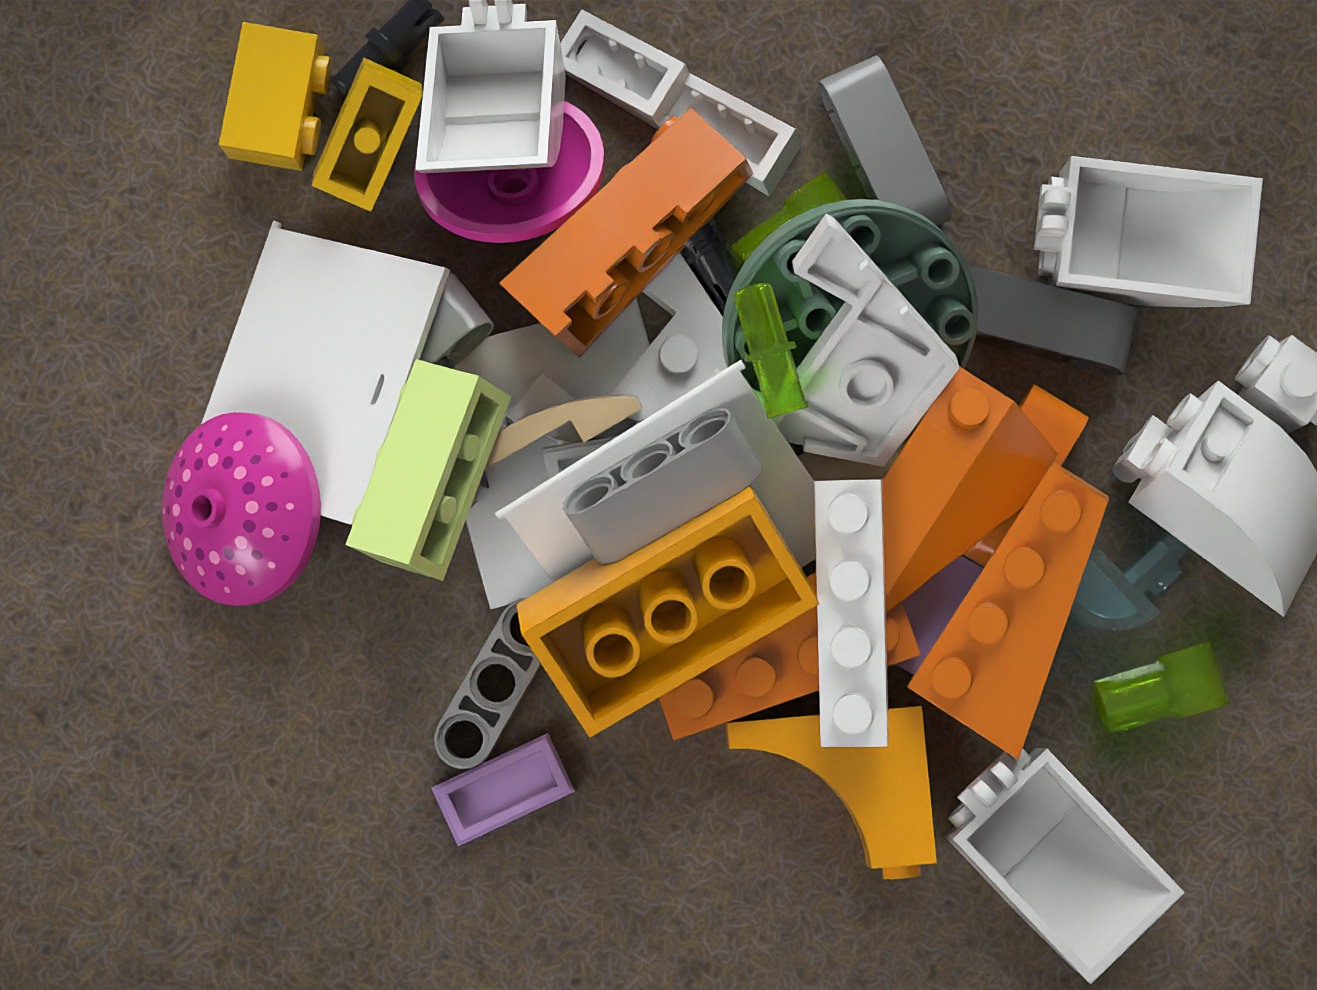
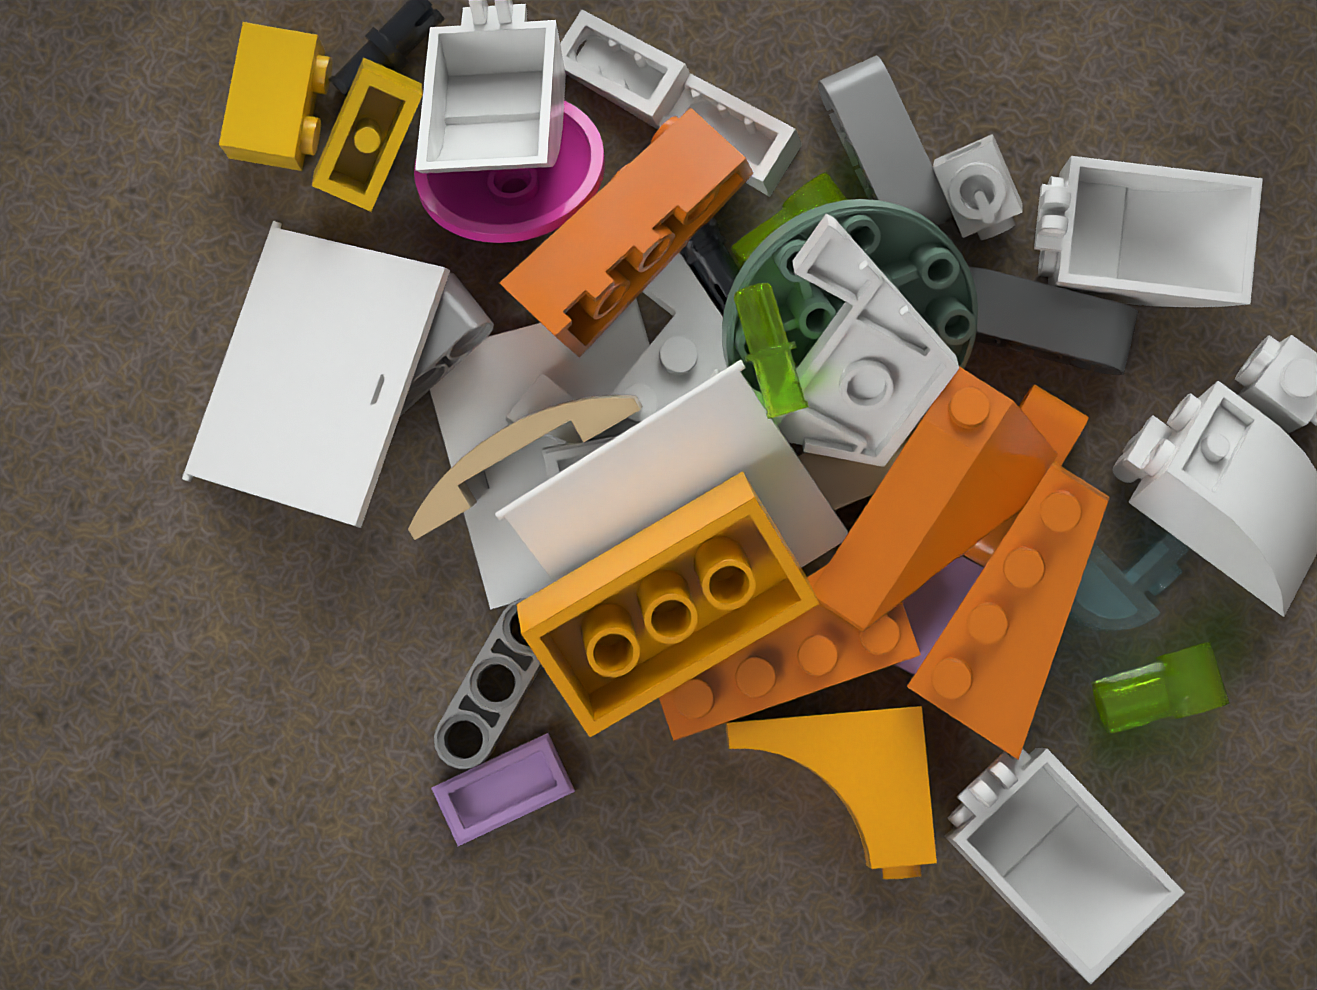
dark pink dish [162,412,321,606] -> none
yellowish green brick [345,359,511,581] -> none
light grey beam [562,408,762,564] -> none
white plate [814,479,889,747] -> none
none -> white brick [933,134,1023,240]

